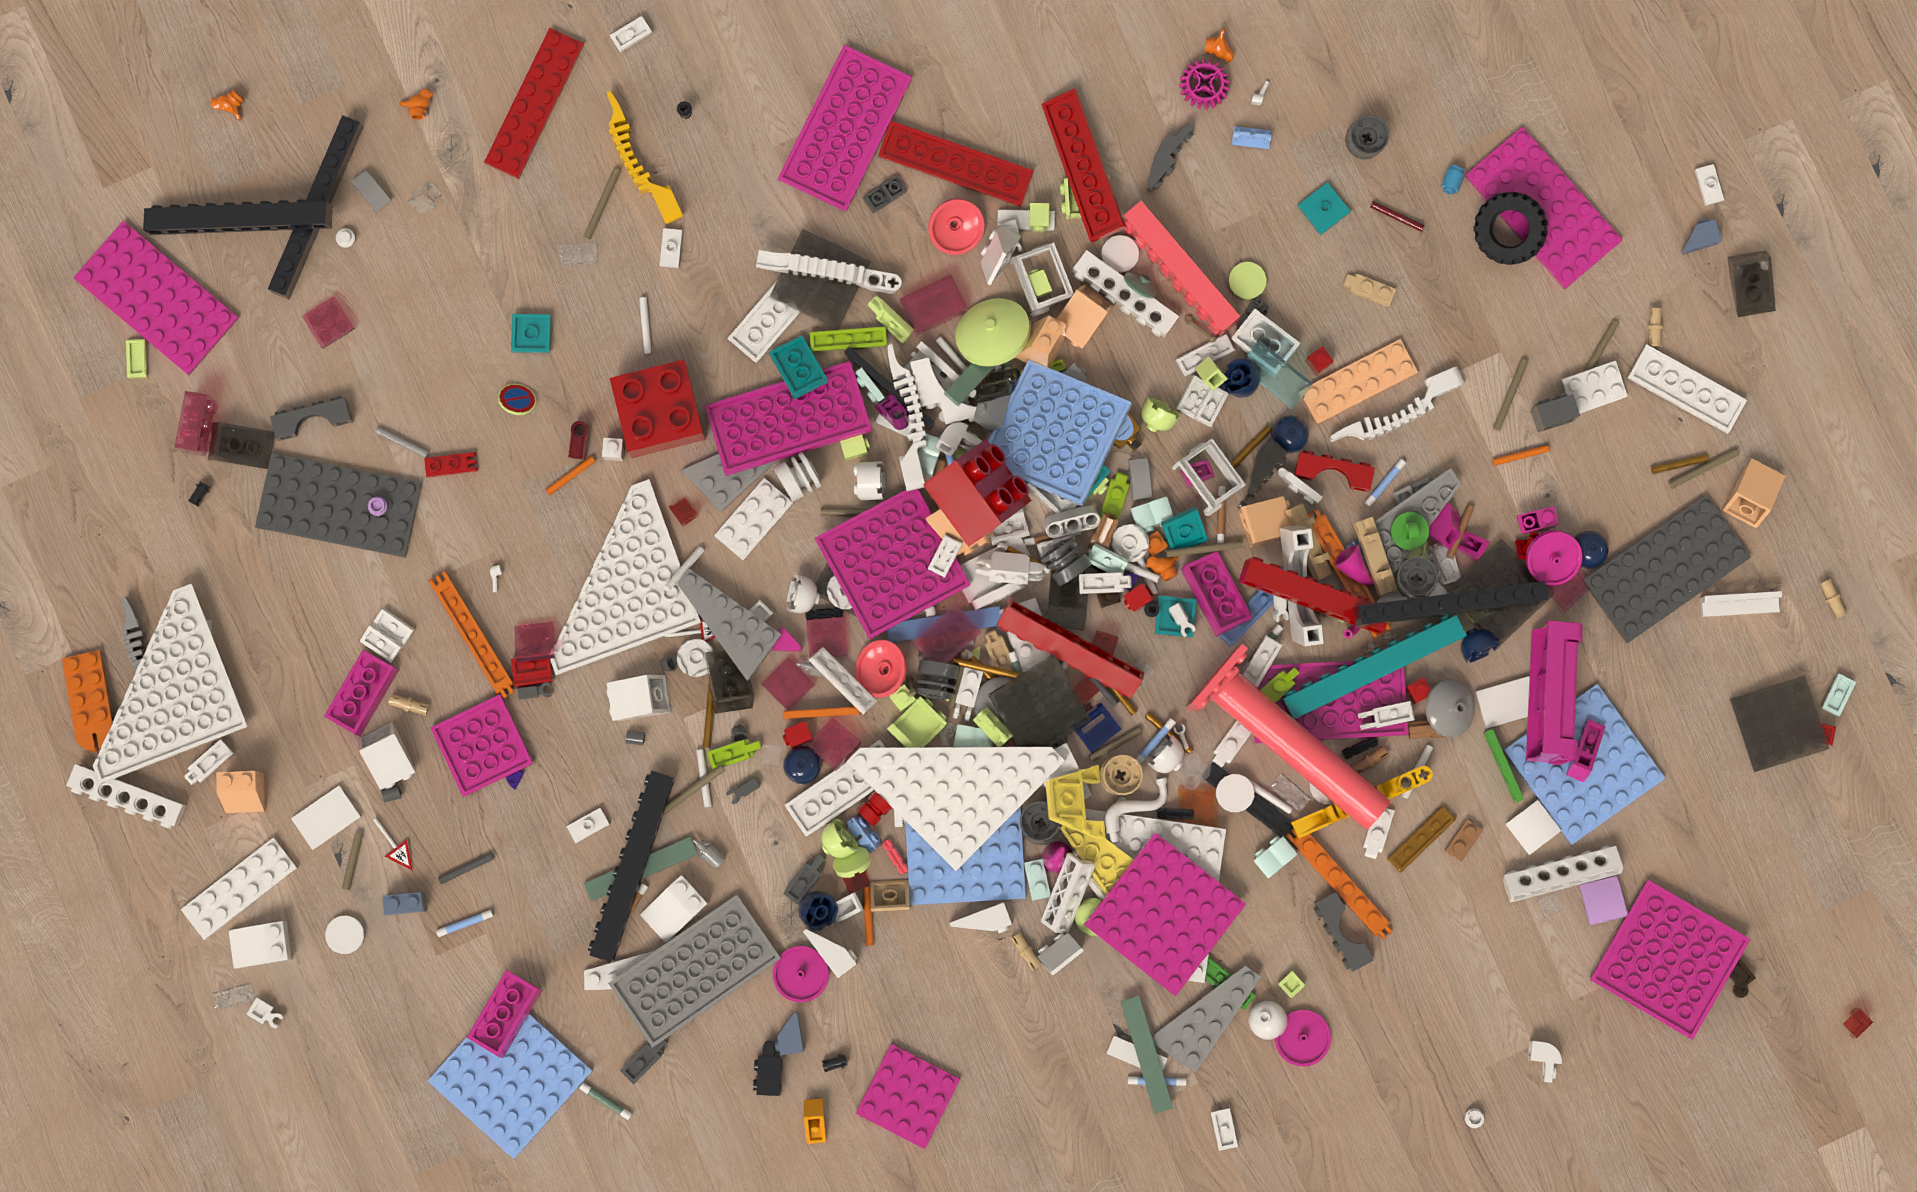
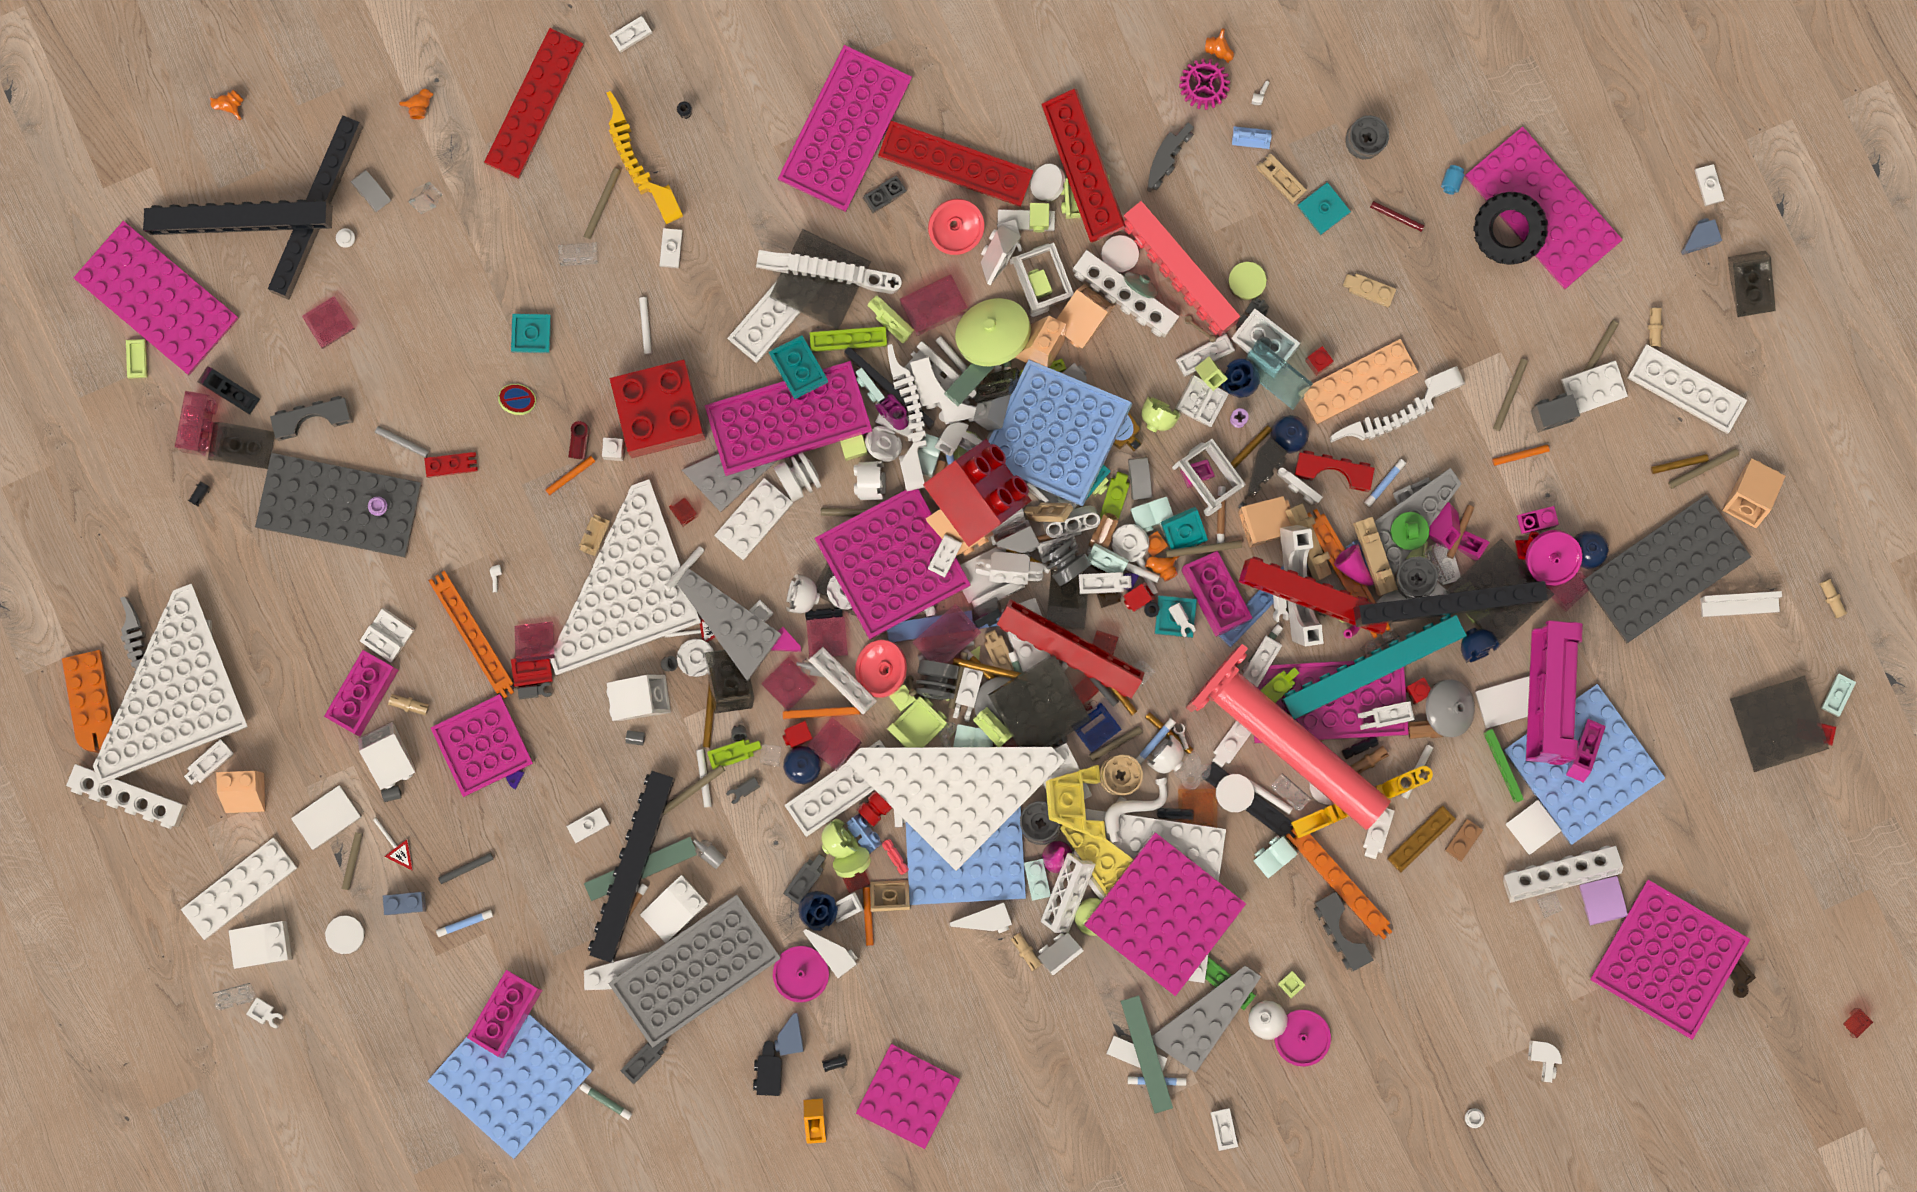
none -> black slope [197,366,260,415]
none -> tan hinge [579,514,610,556]
none -> white tile [865,426,902,462]
none -> black piece [972,597,1002,628]
none -> light grey slope [993,520,1040,553]
none -> tan hinge [1023,503,1073,522]
none -> white tile [1031,164,1066,202]
none -> lavender bush [1230,408,1249,428]
none -> tan plate [1256,154,1307,205]

